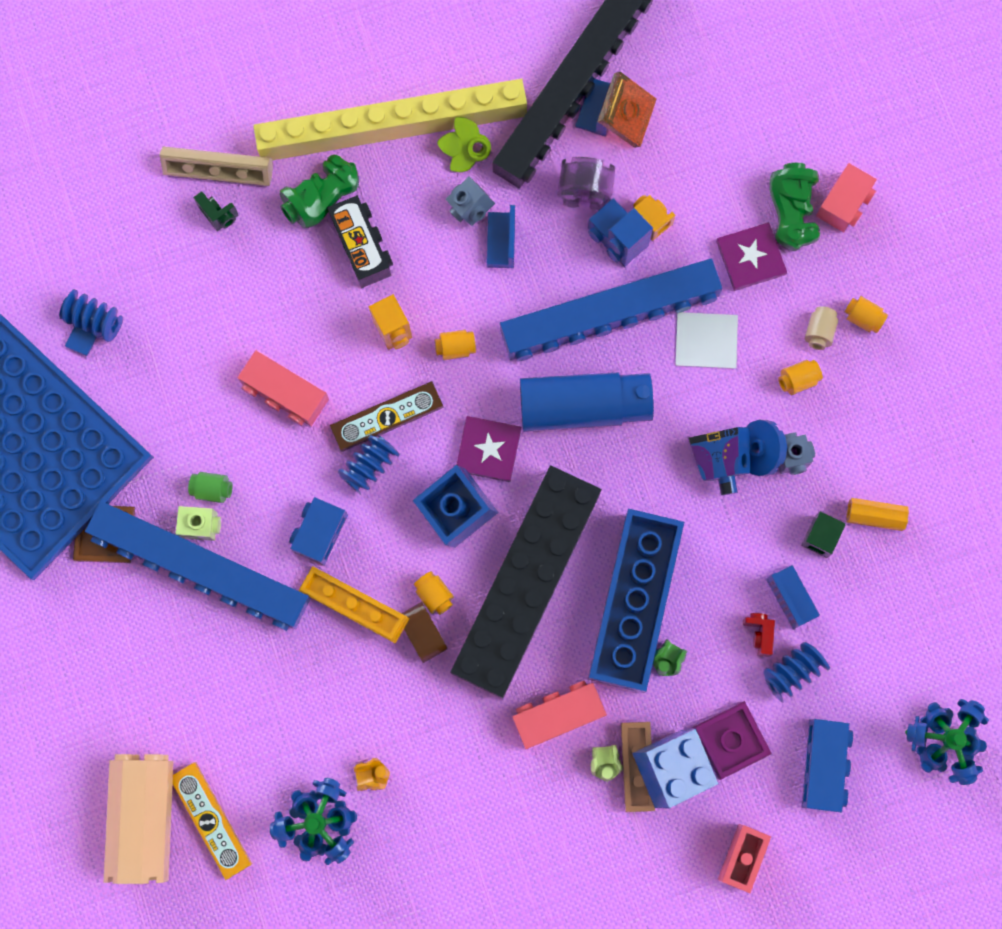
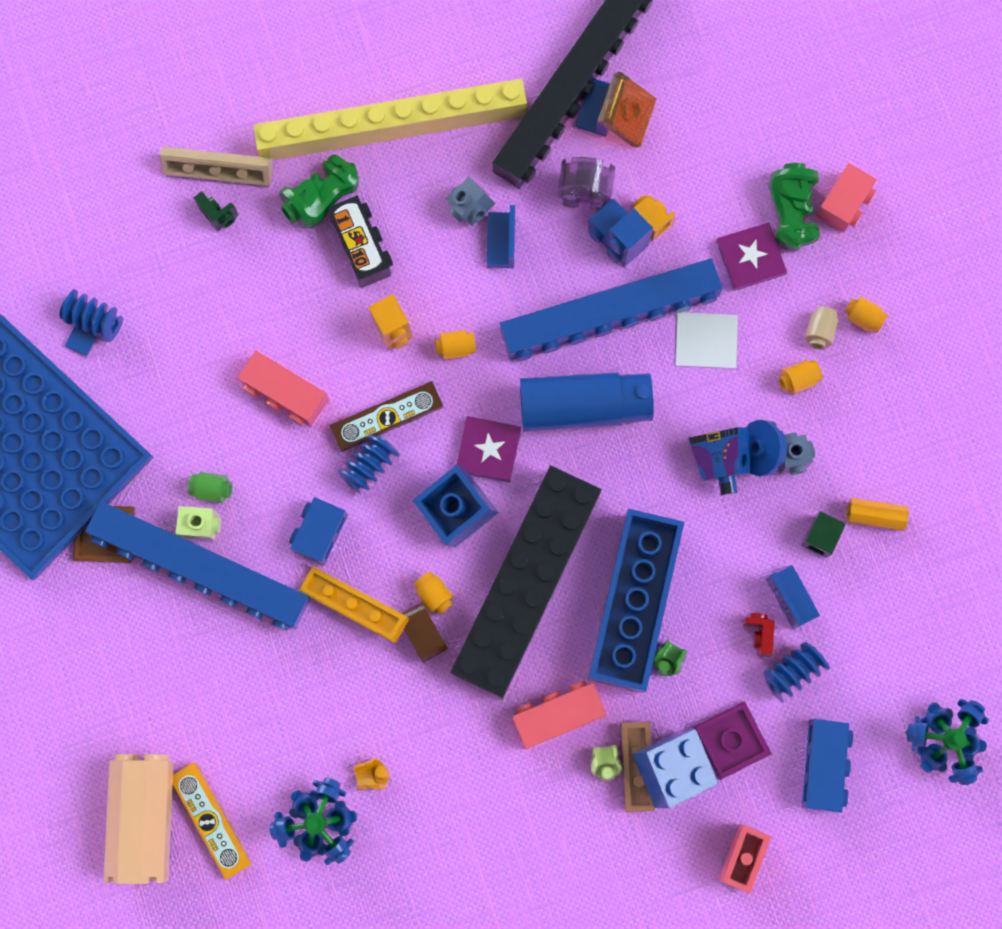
lime plate [437,117,491,172] -> none

